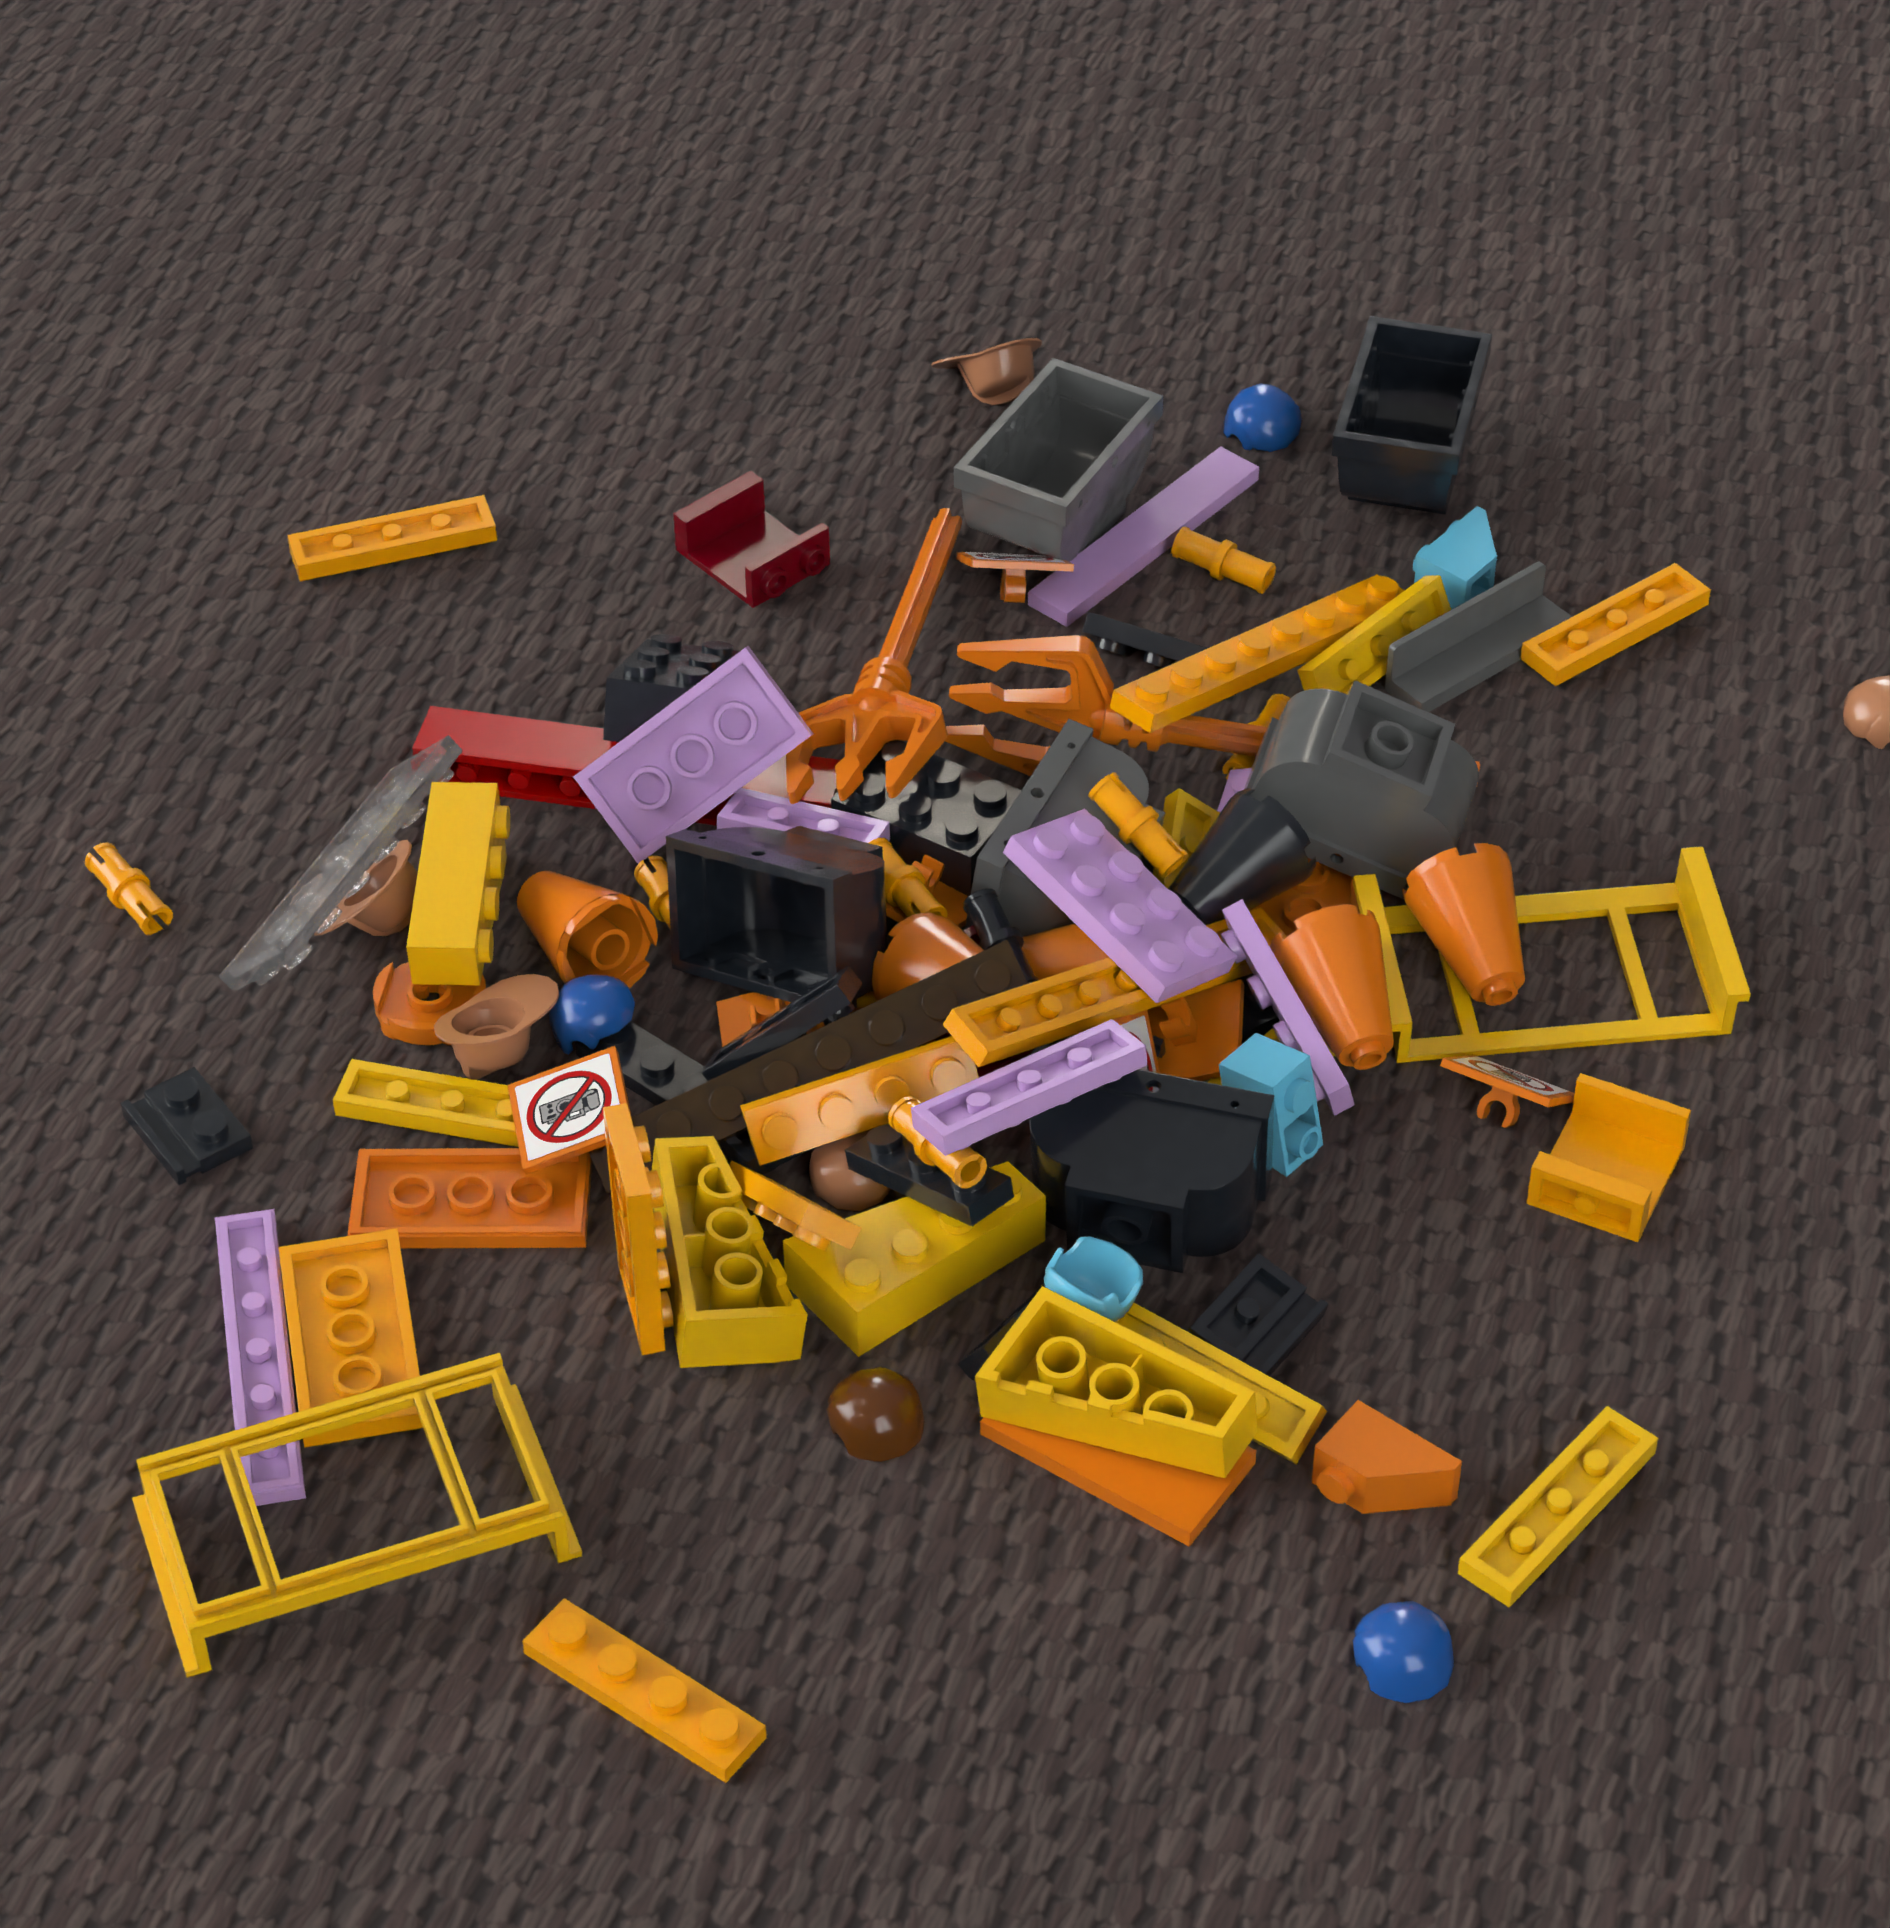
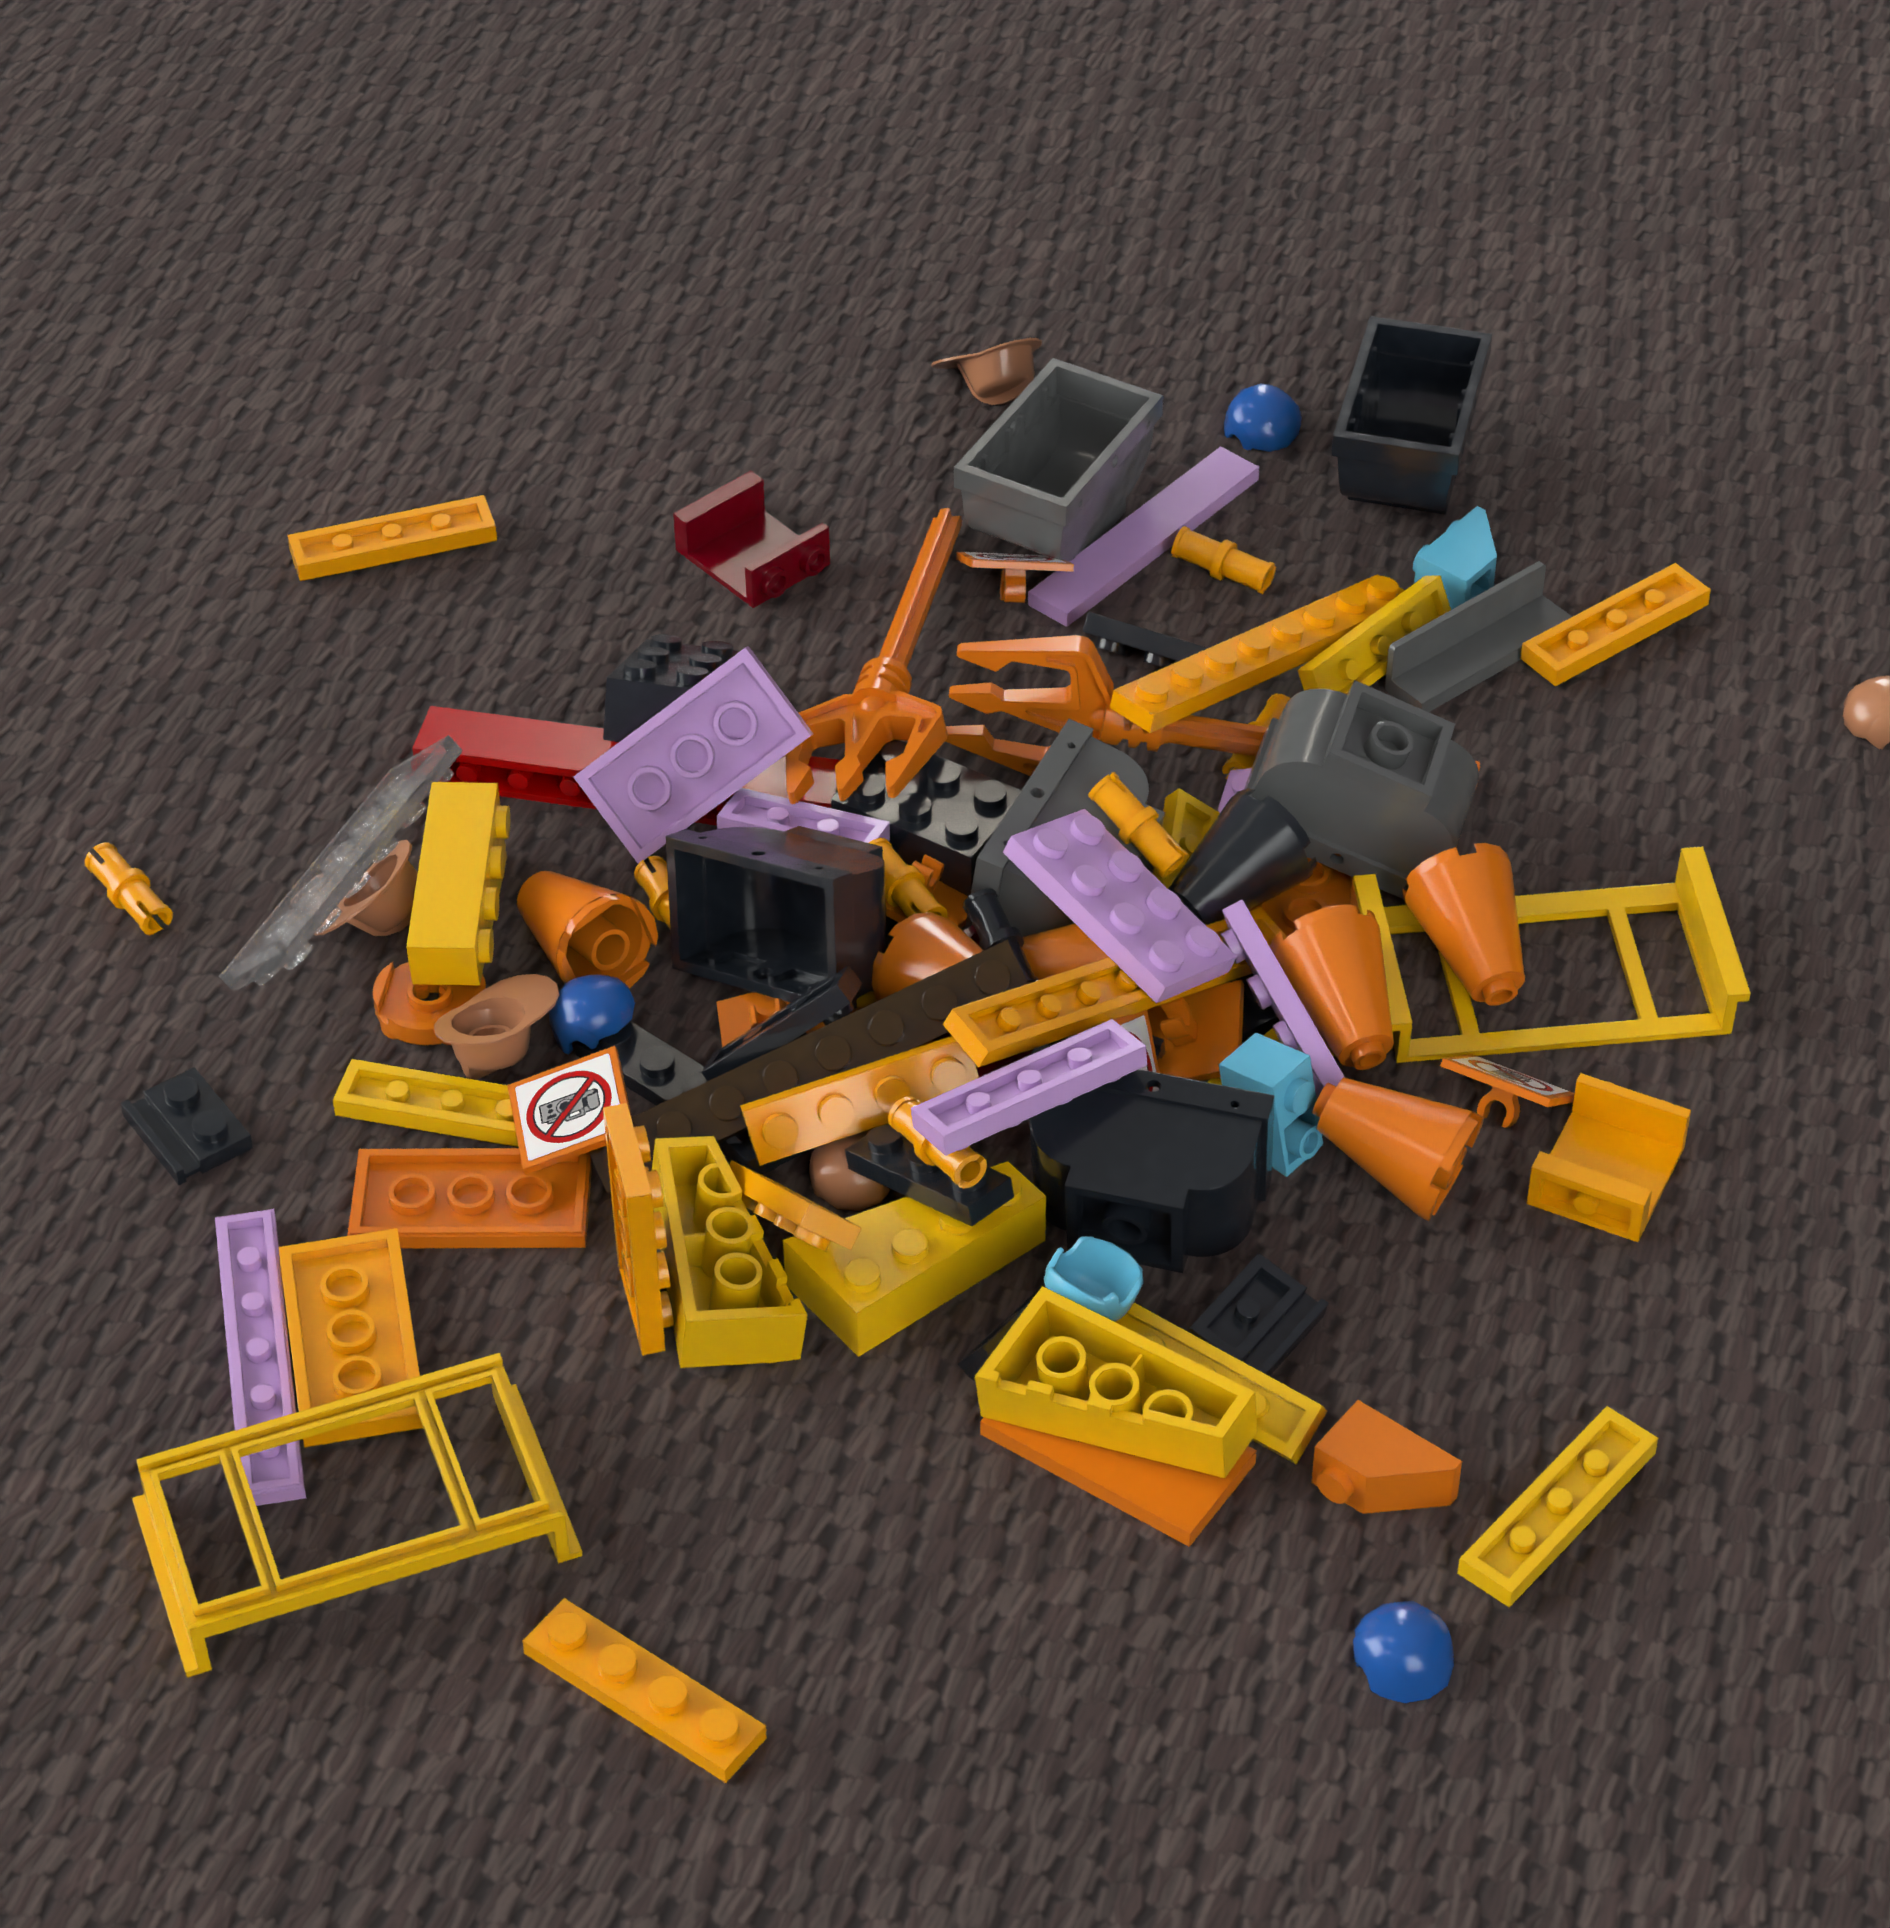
reddish brown hair [827,1366,925,1462] -> none
none -> orange cone [1312,1077,1484,1221]

